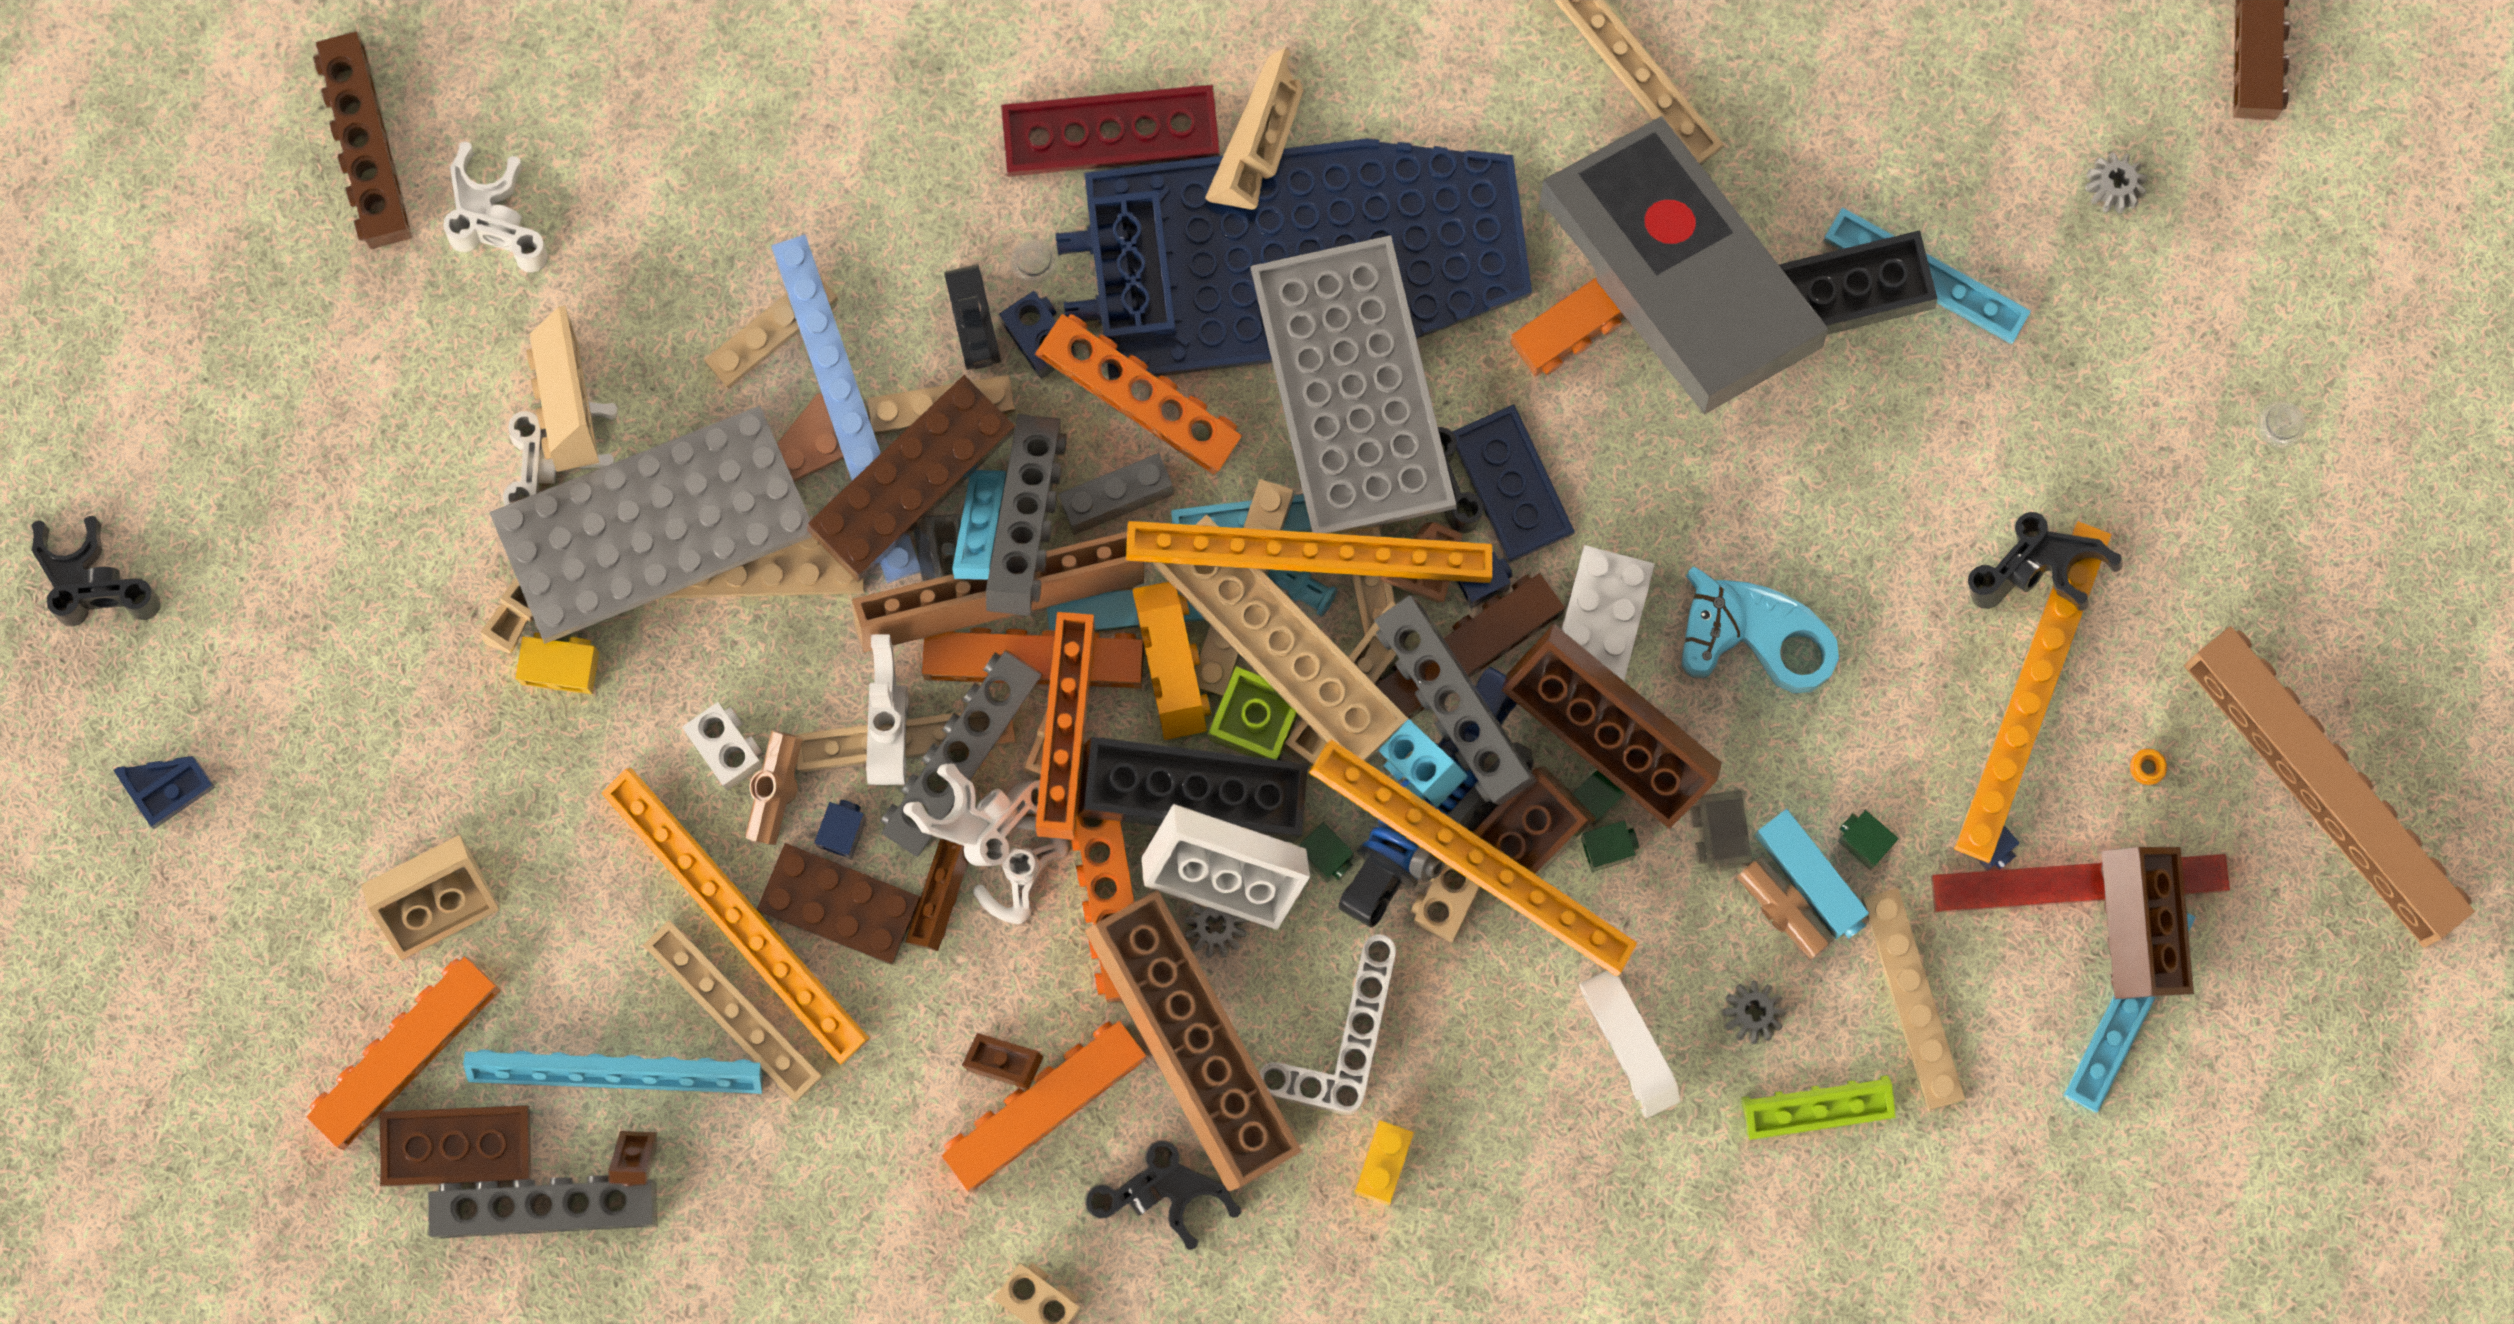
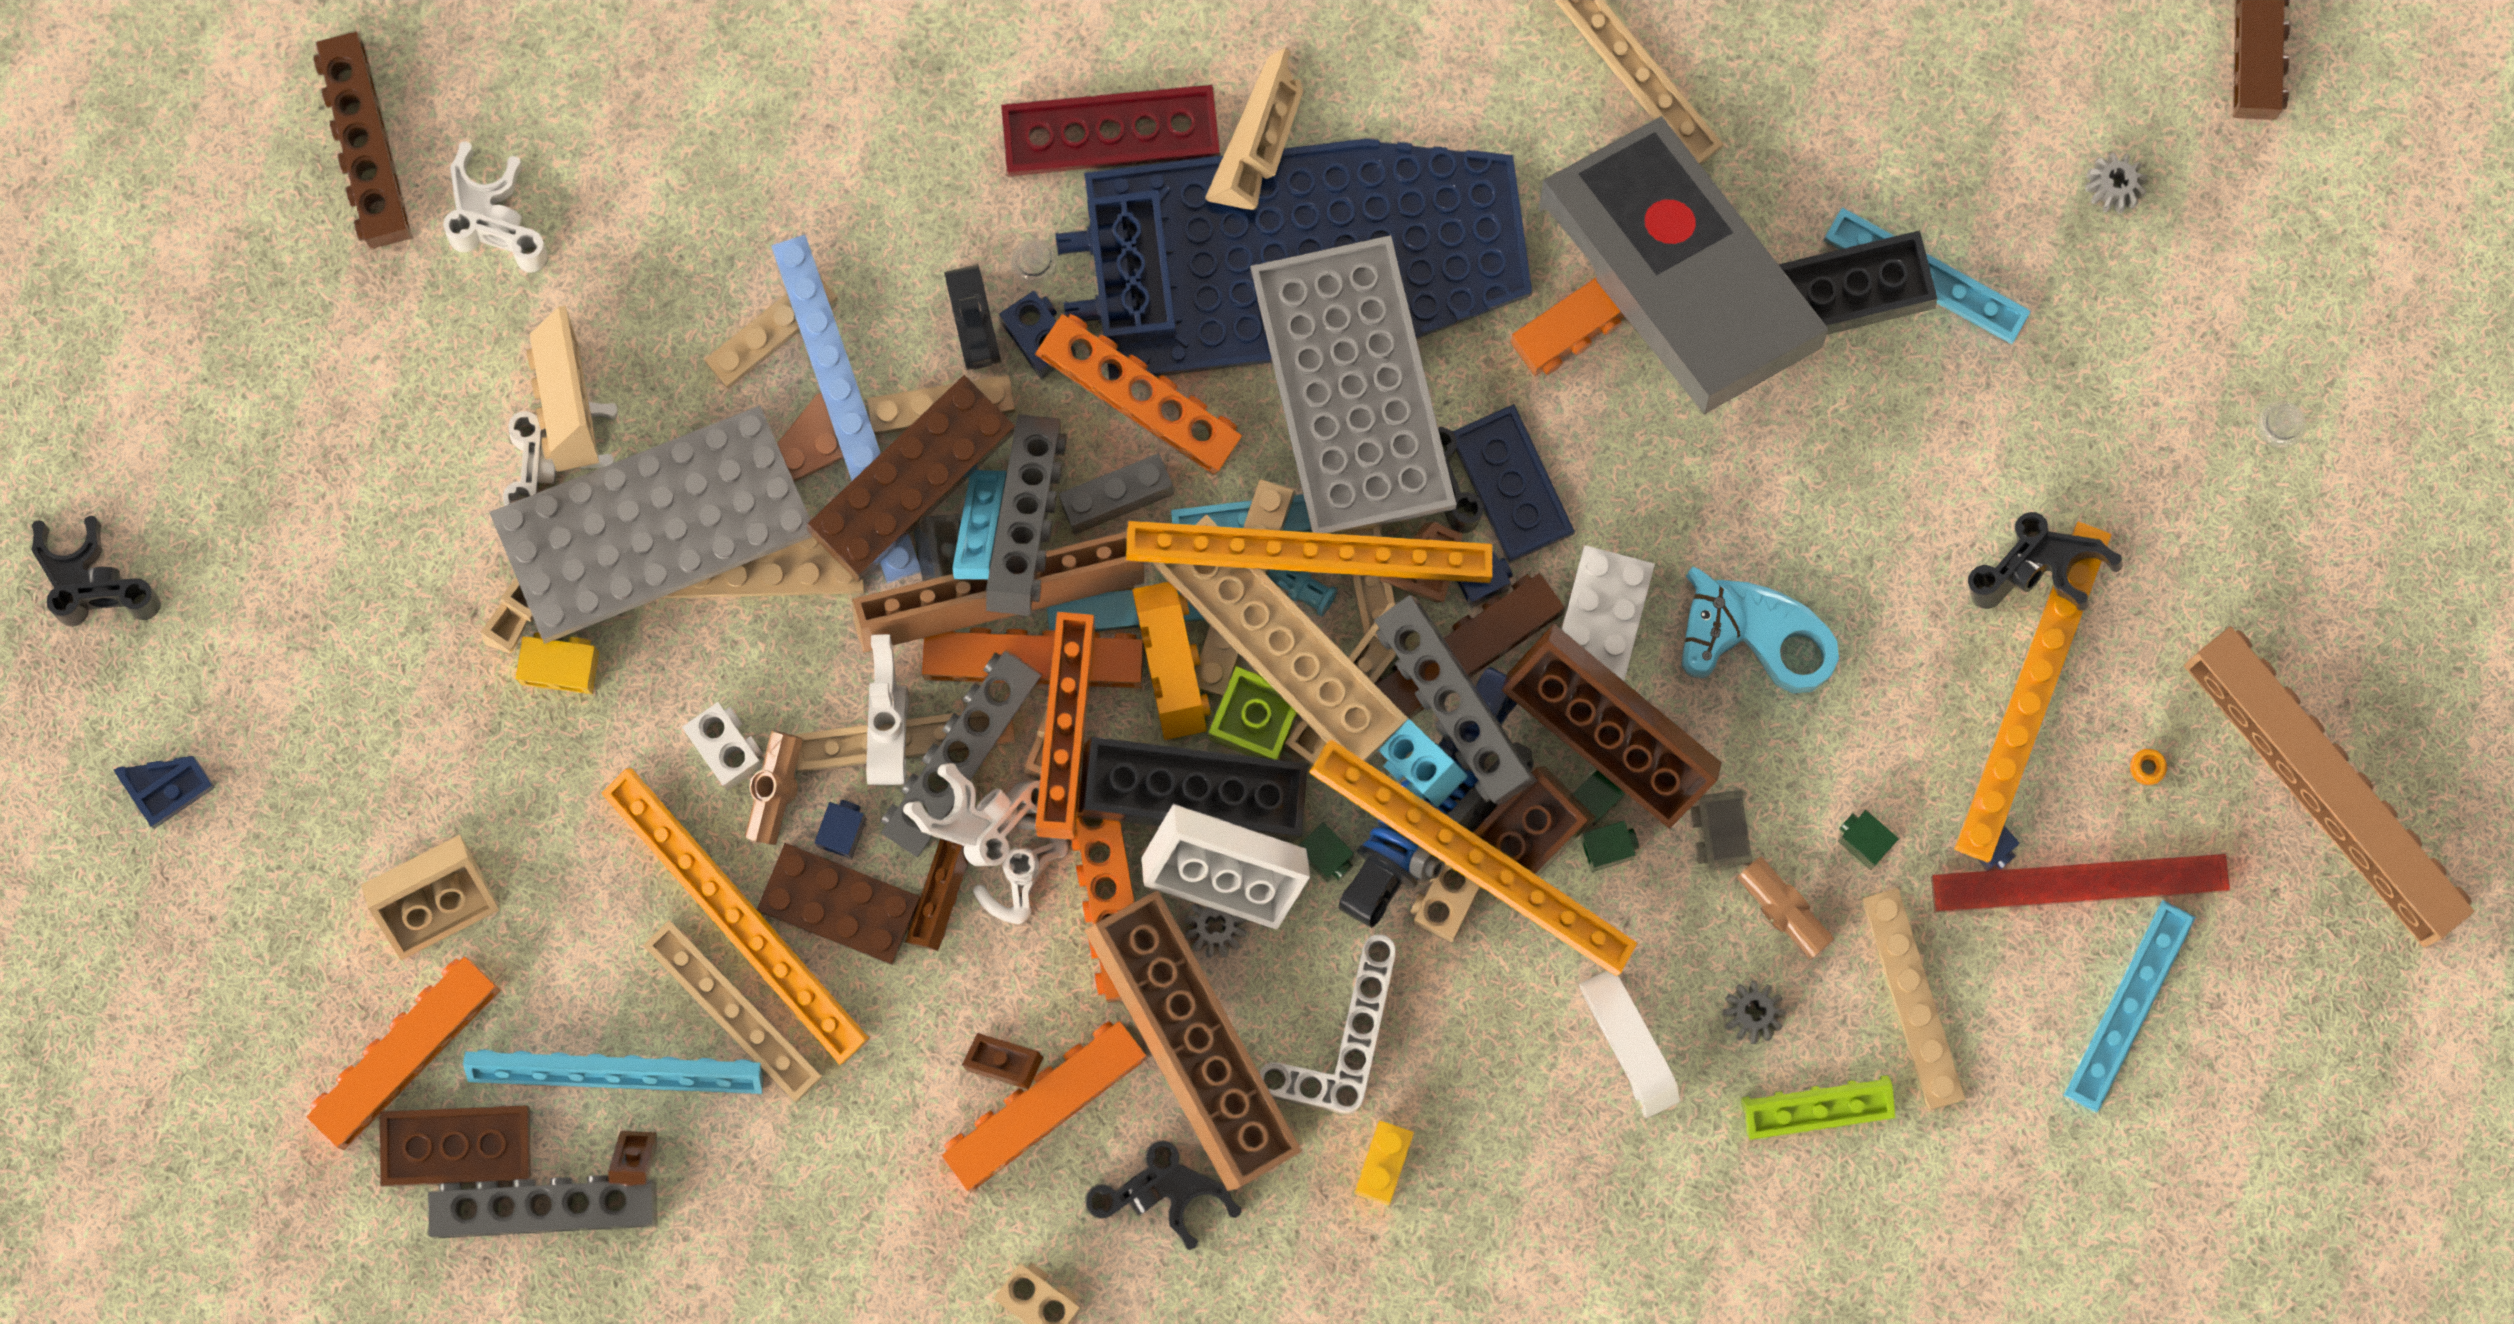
medium azure brick [1754,809,1869,940] -> none
reddish brown slope [2101,847,2194,999] -> none

